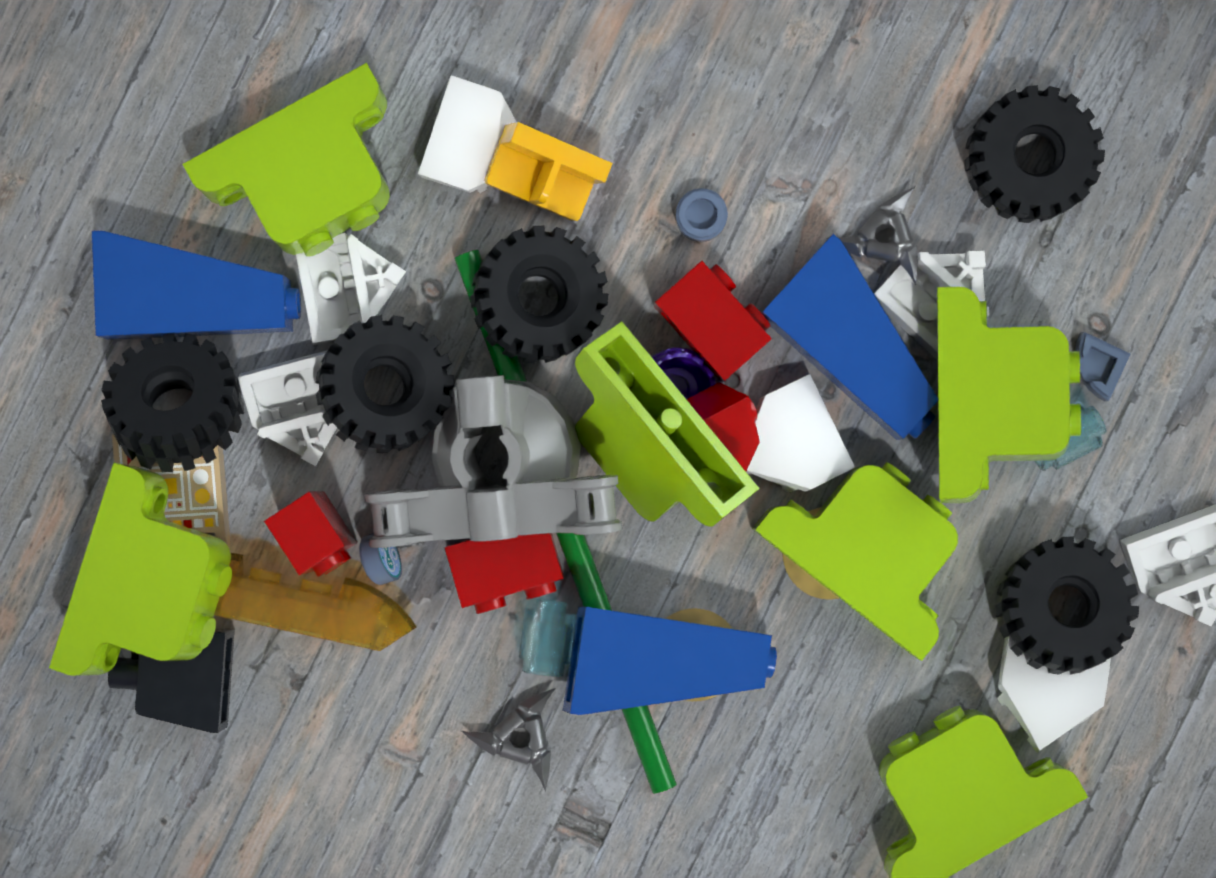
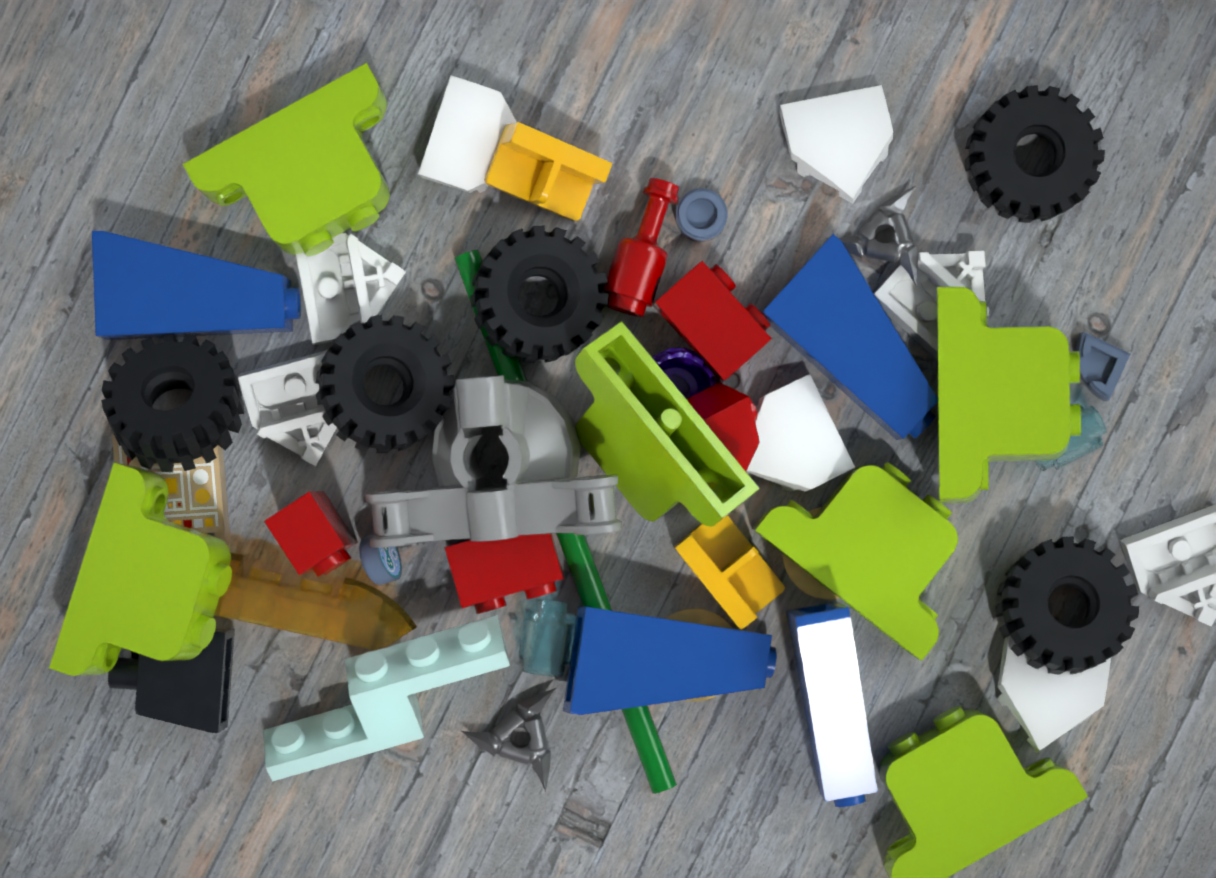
none -> light aqua bracket [263,615,510,782]
none -> red piece [603,178,679,318]
none -> yellow panel [673,515,785,630]
none -> white slope [780,85,893,204]
none -> slope [786,601,877,807]

